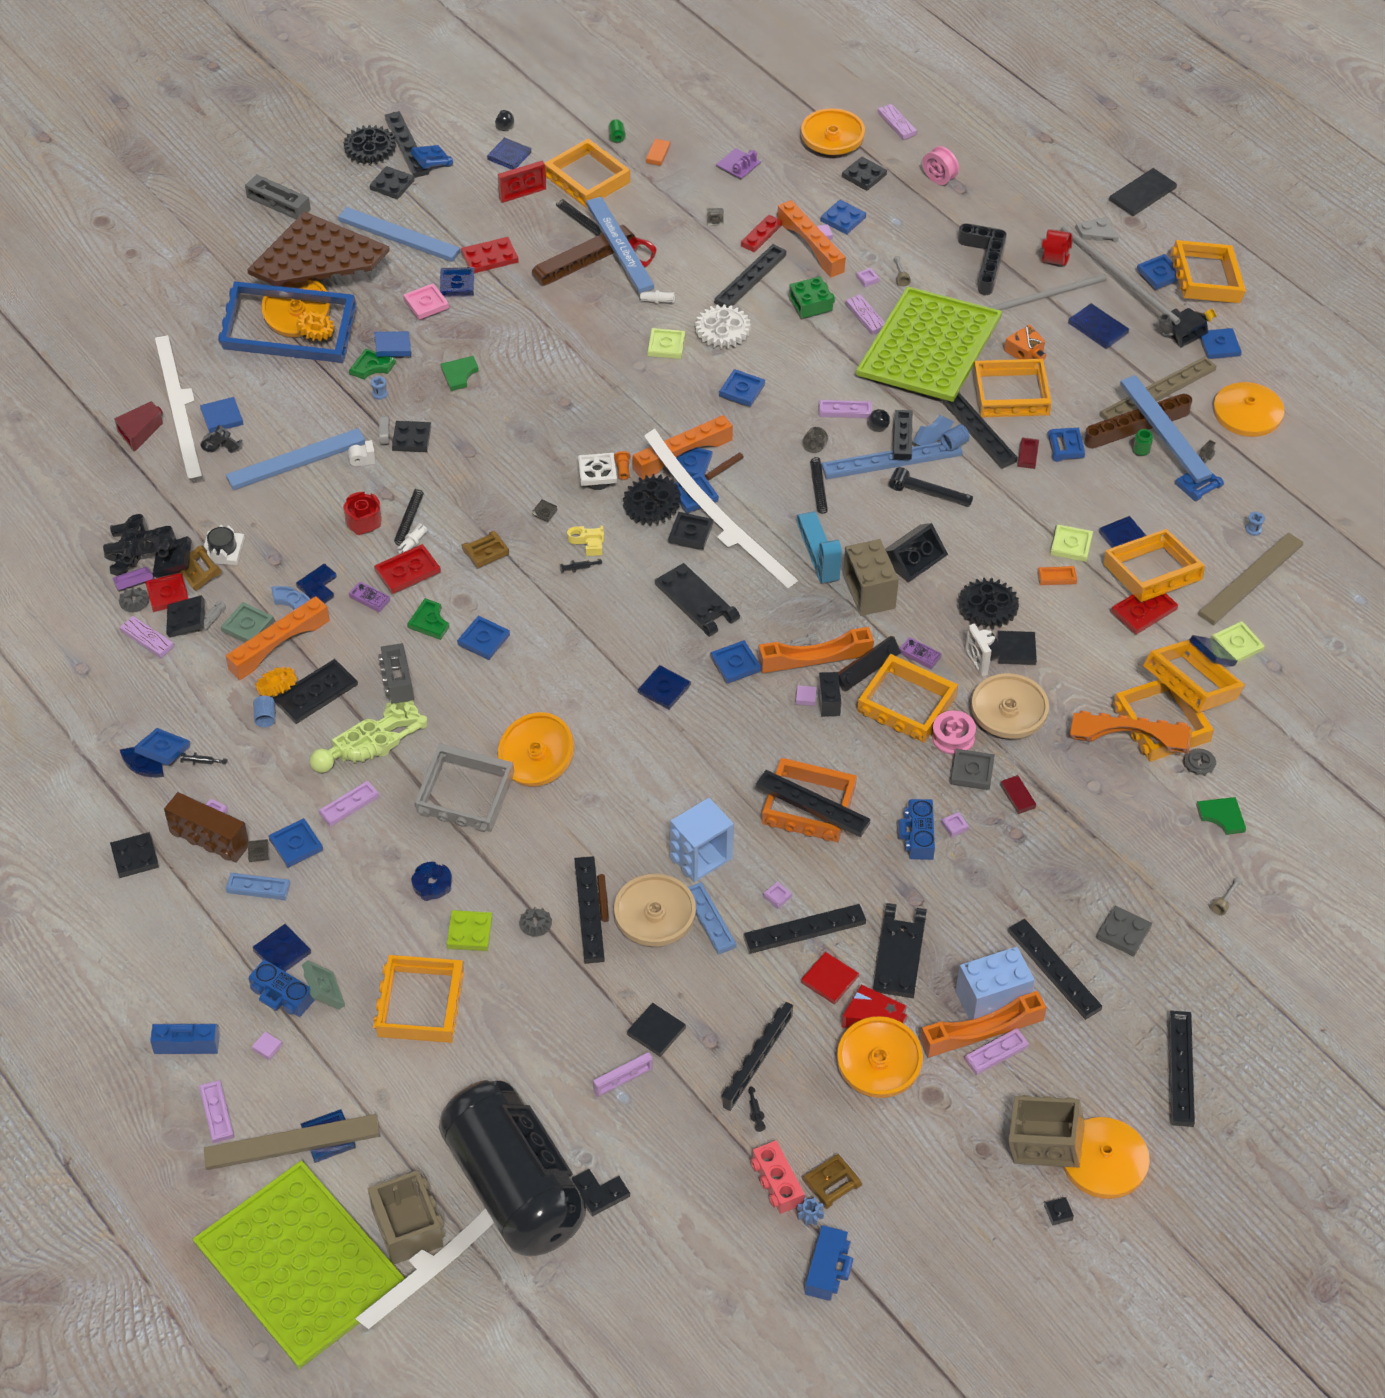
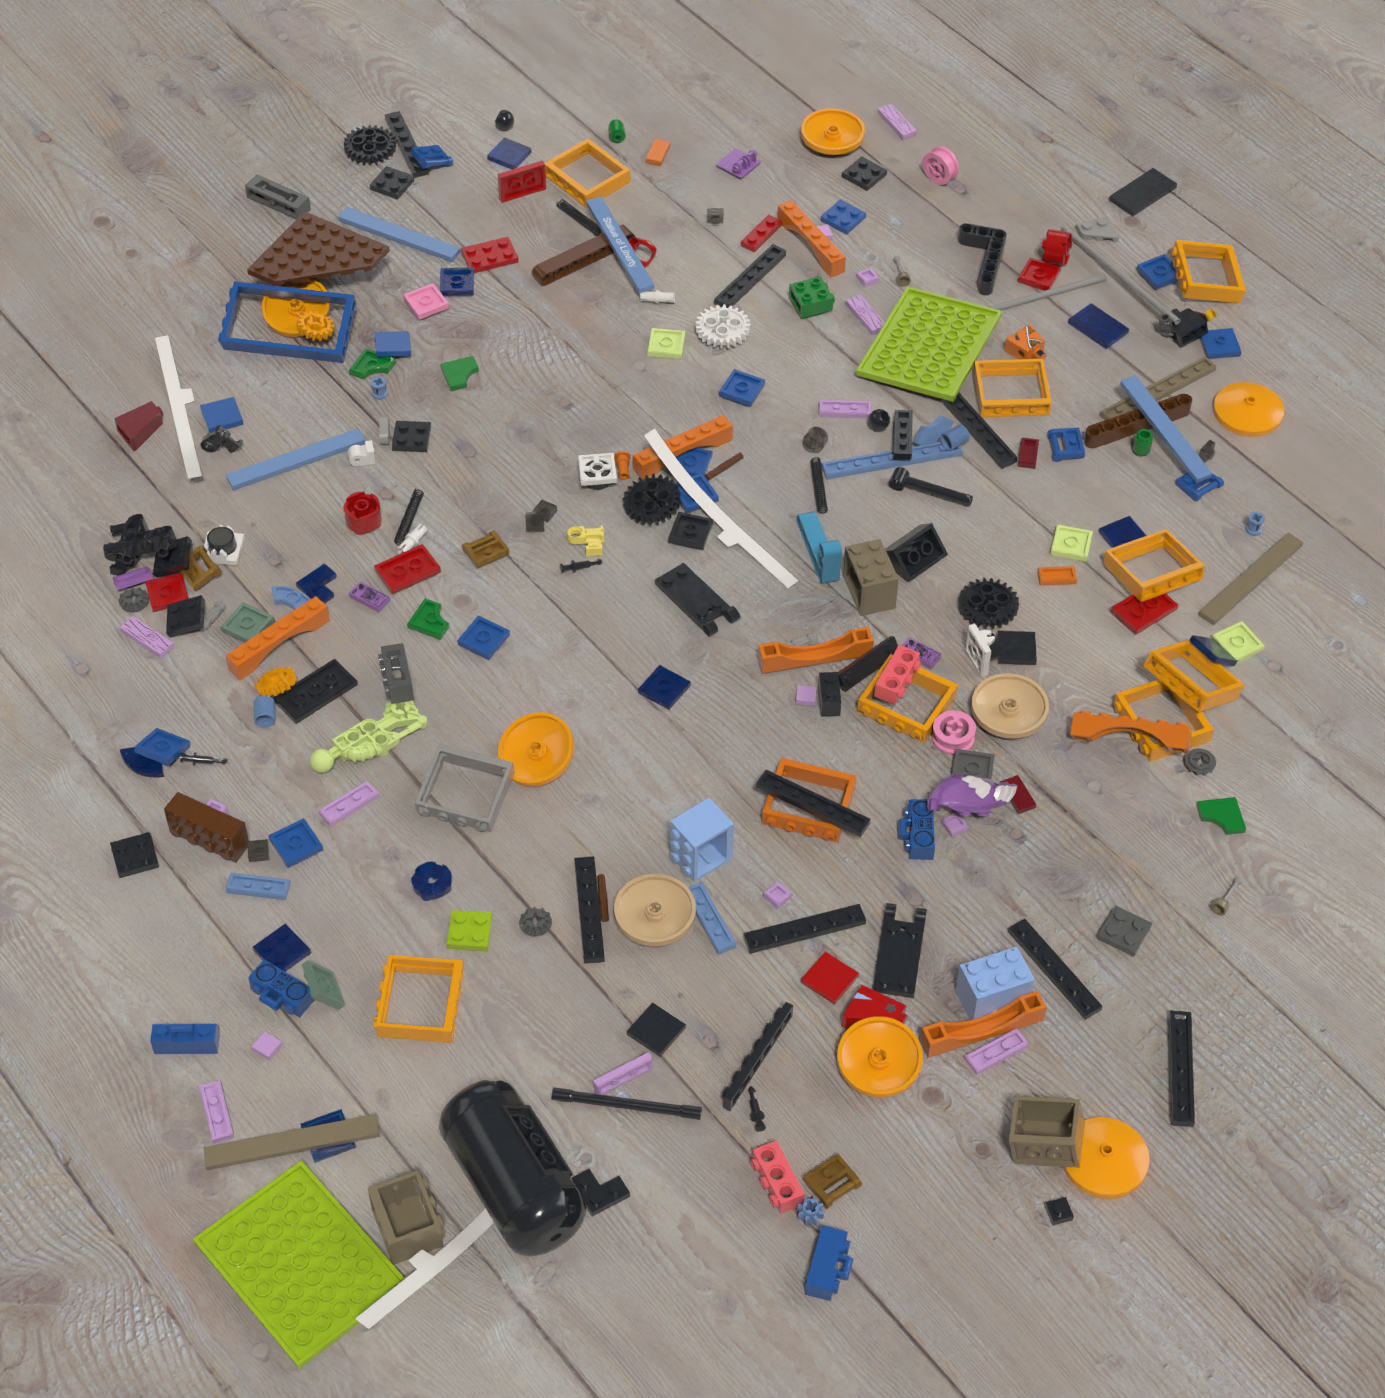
blue plate [711,640,761,684] -> none
none -> clear smoke plate [526,512,544,532]
none -> black piece [551,1087,702,1120]
none -> coral brick [874,645,921,705]
none -> medium lavender animal [927,772,1017,816]
none -> red tile [1018,257,1061,291]

